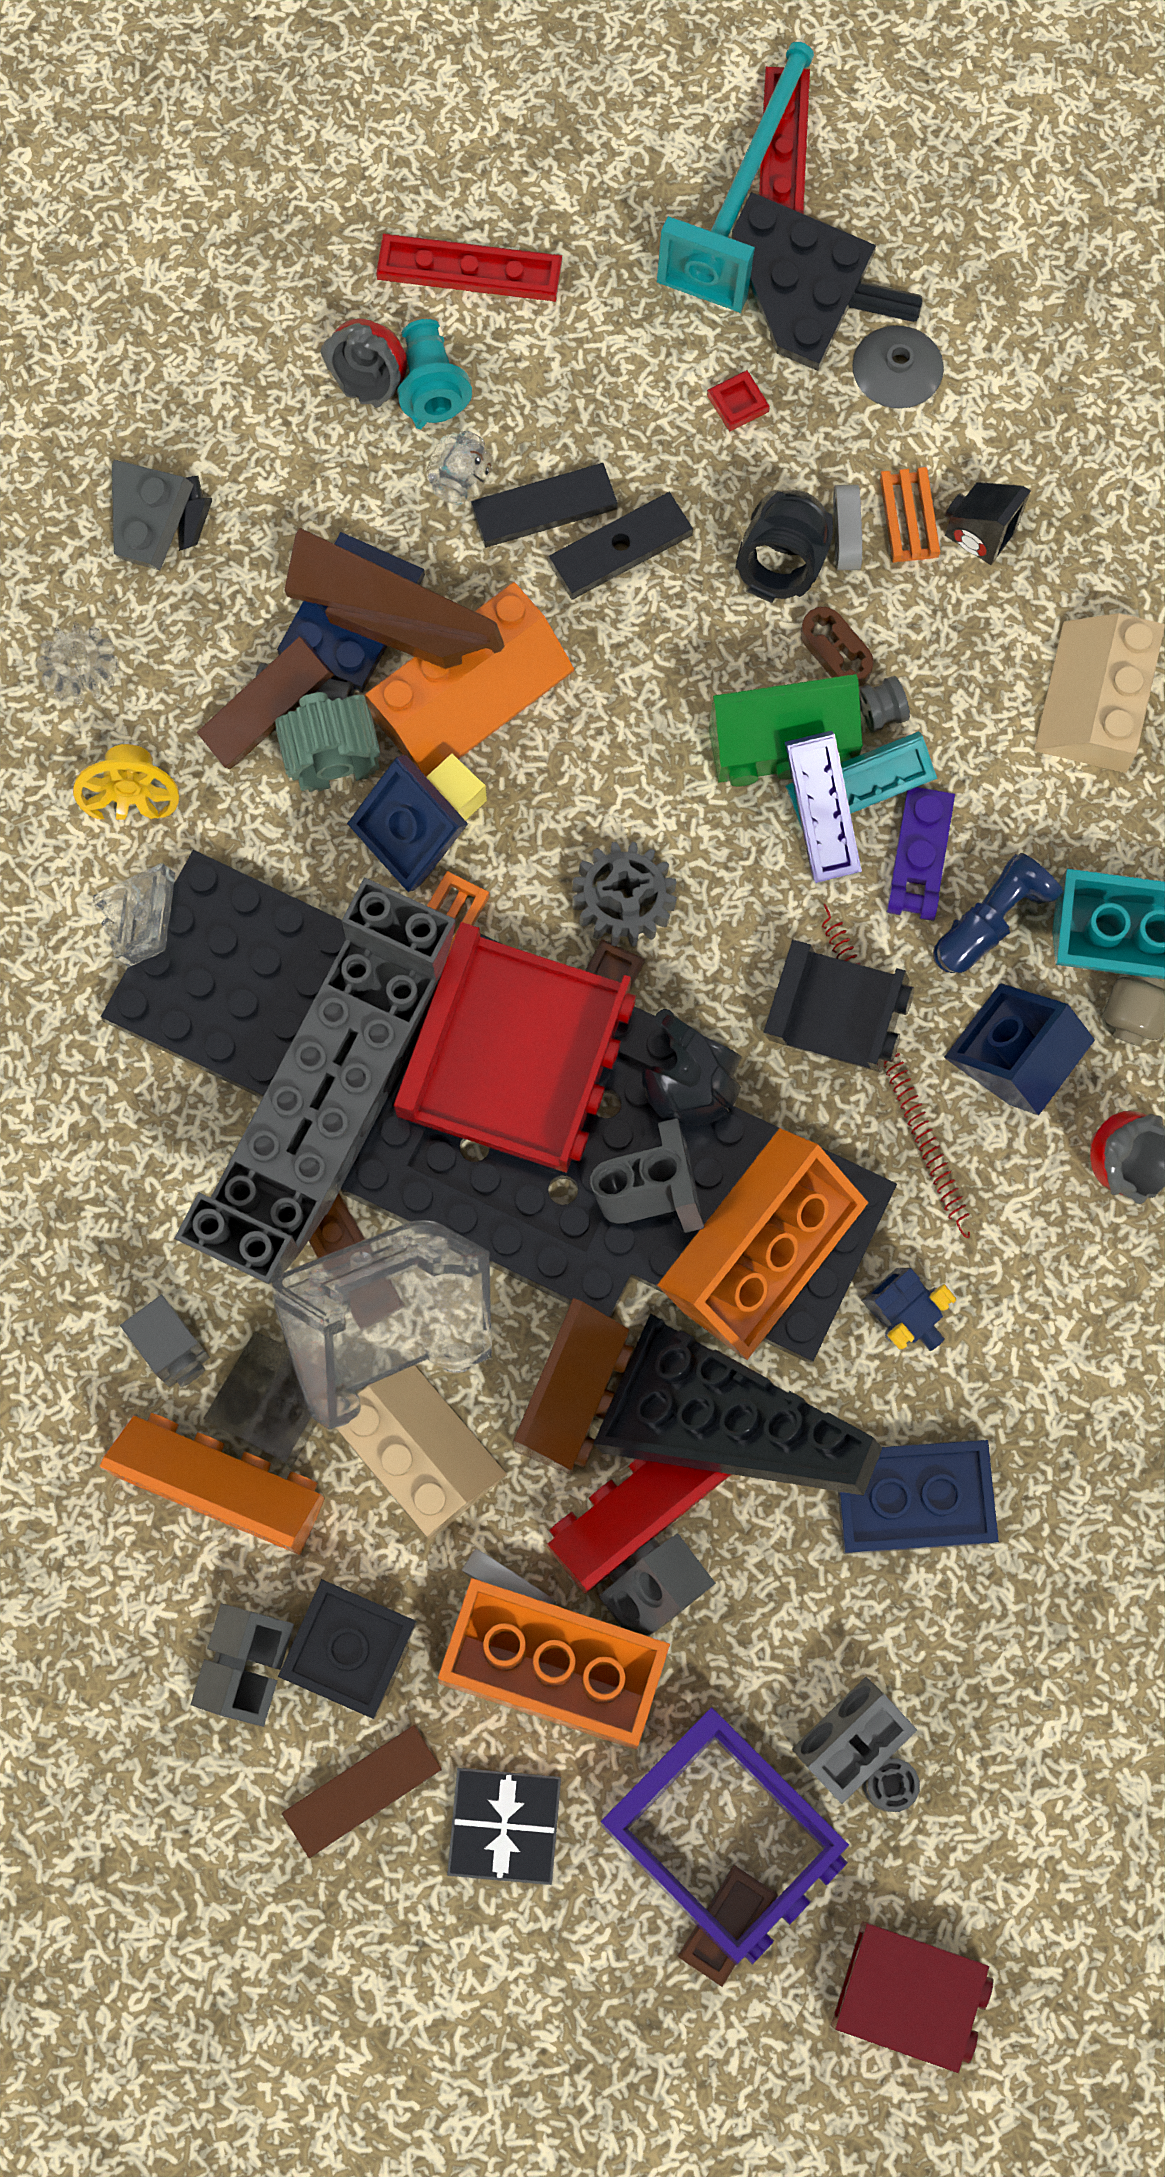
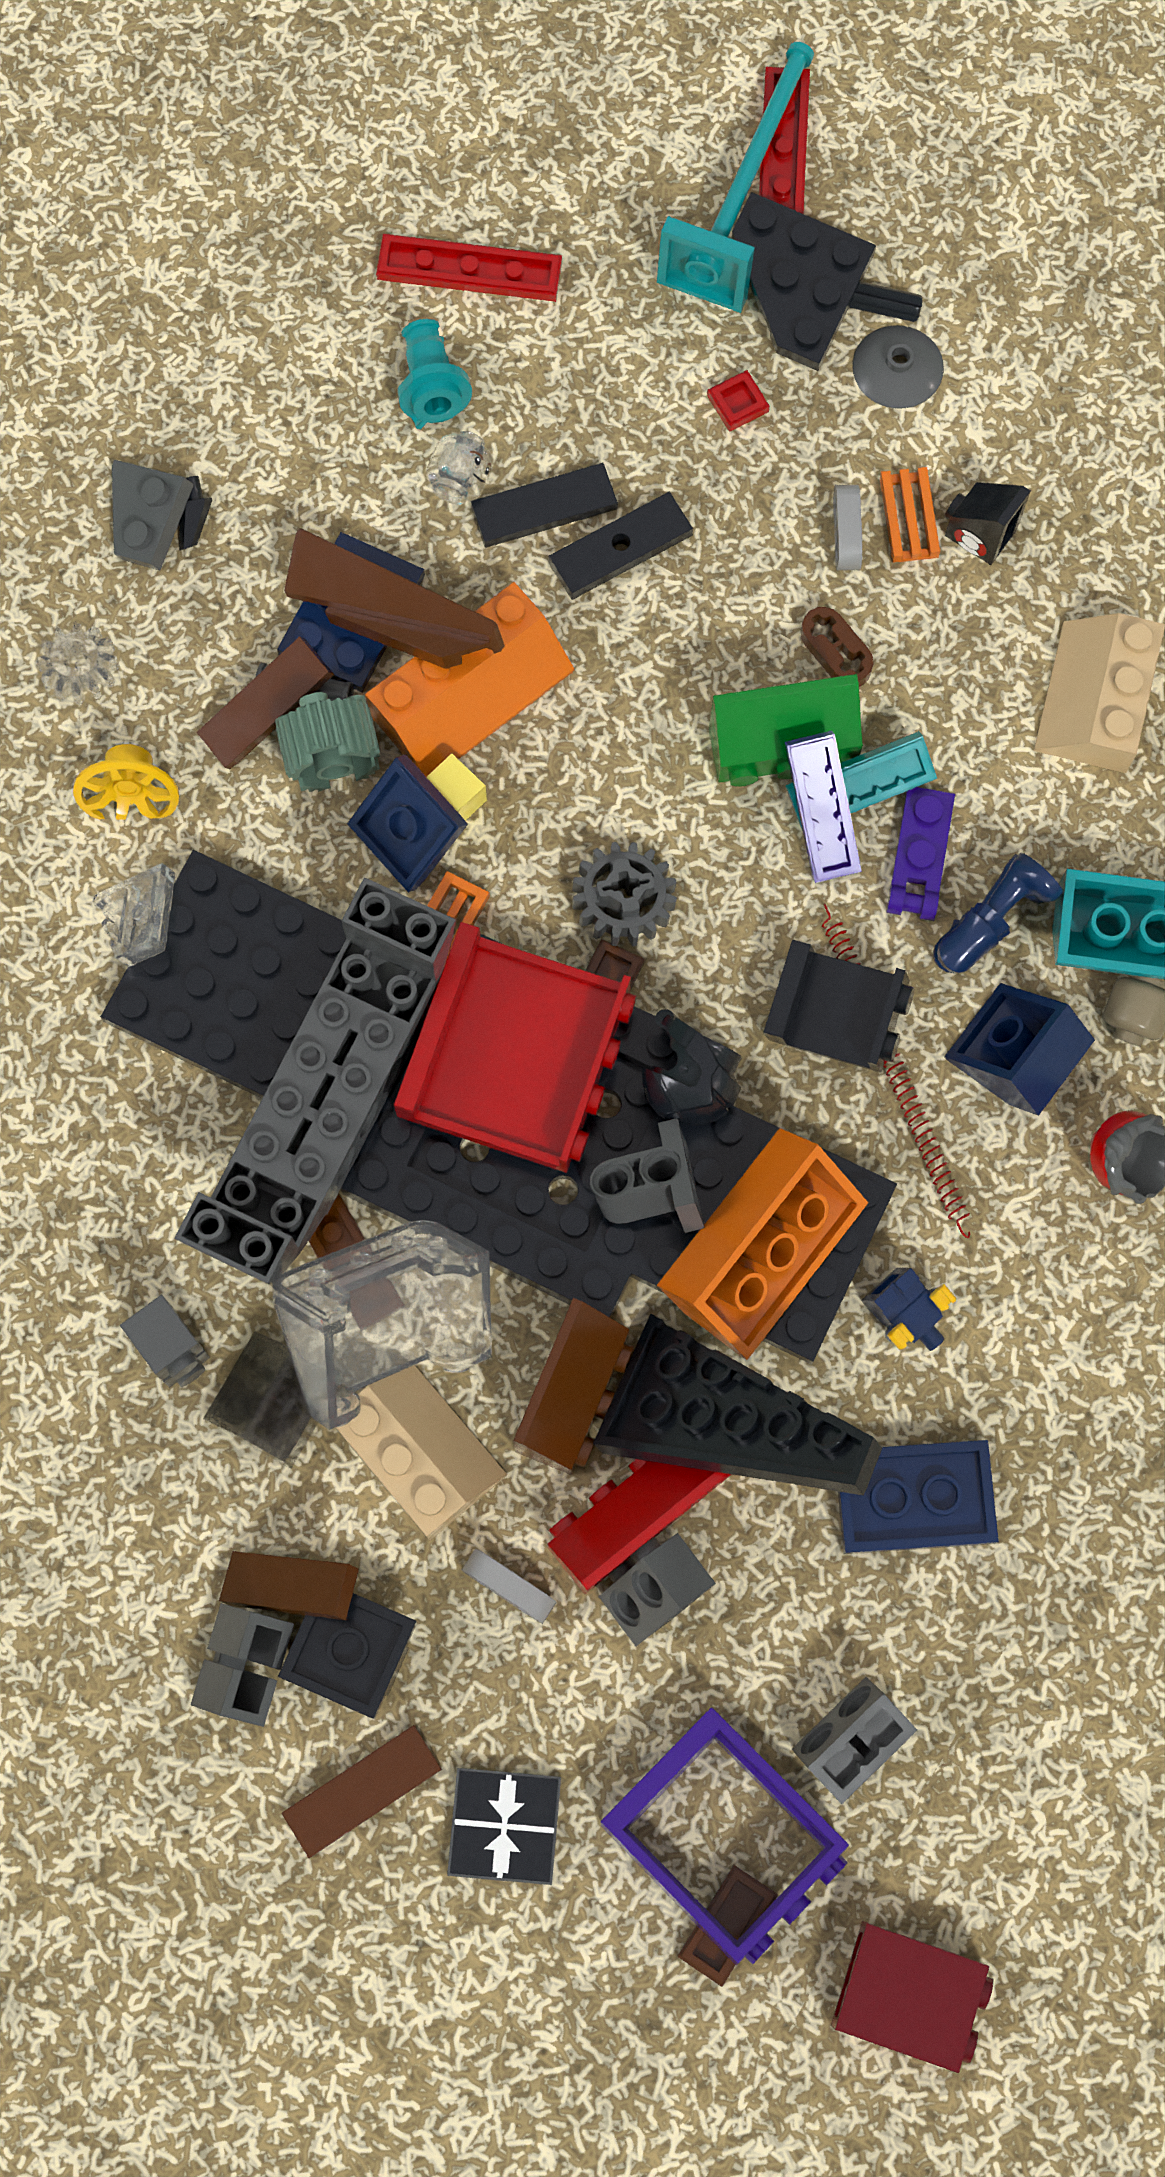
orange slope [99,1413,325,1555] -> none
dark grey hair [320,318,407,408] -> none
orange slope [438,1578,670,1750] -> none
black helmet [735,489,833,603] -> none
dark grey wheel [859,676,910,732] -> none
dark grey wheel [863,1758,920,1812] -> none
none -> reddish brown tile [219,1551,359,1620]

